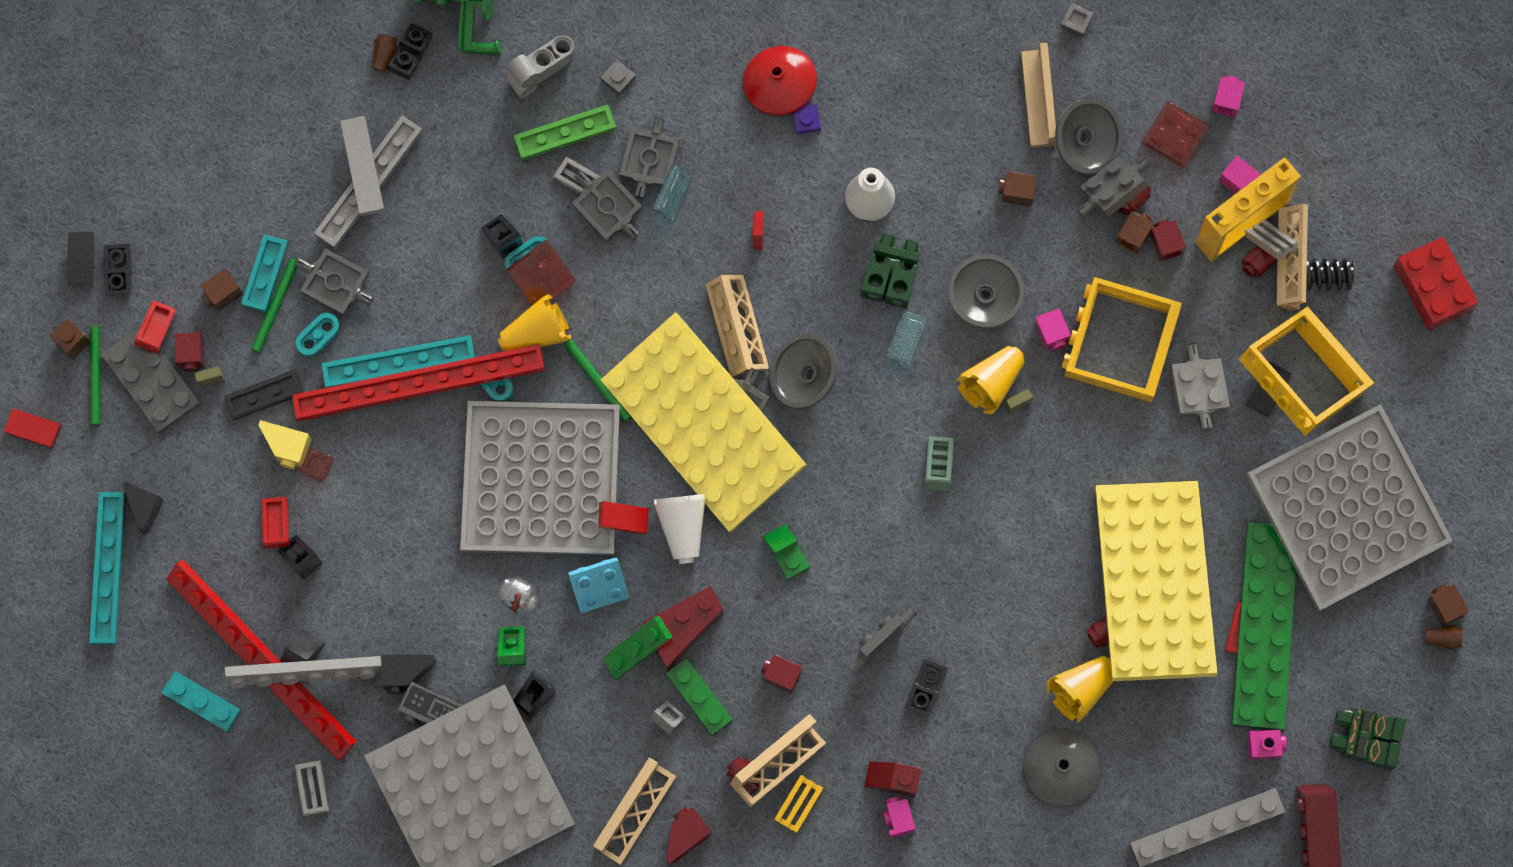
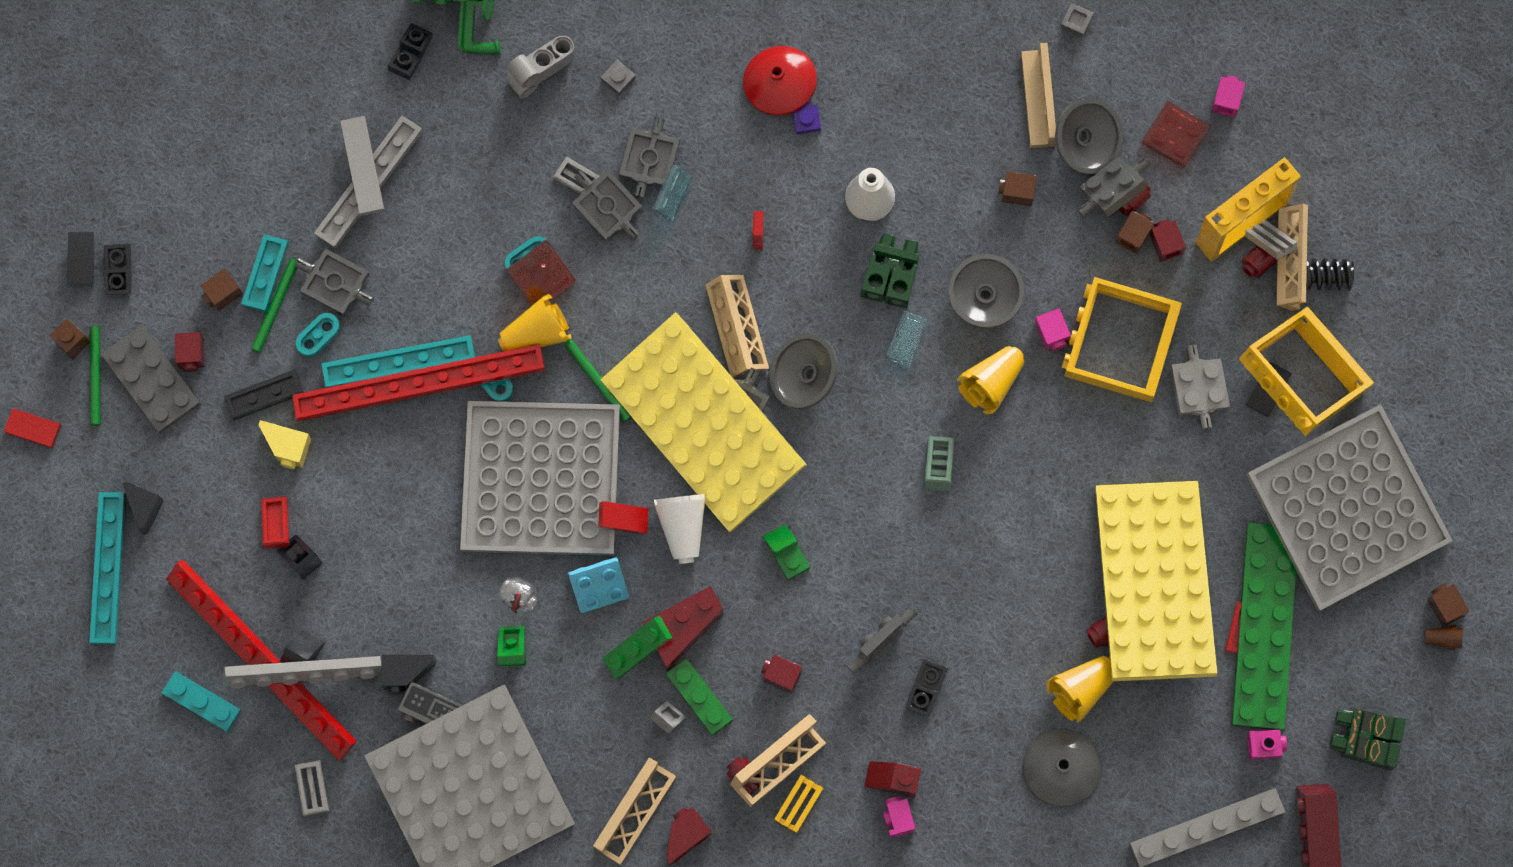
tile [134,300,176,354] -> none
olive tile [195,366,225,388] -> none
clear red tile [300,448,334,482] -> none
reddish brown cone [371,34,398,72] -> none
black slope [481,214,523,259] -> none
black slope [513,670,556,722] -> none
bright green plate [514,105,616,161] -> none
olive tile [1005,389,1033,414] -> none
dark pink brick [1219,156,1260,194] -> none
red brick [1393,237,1478,331] -> none

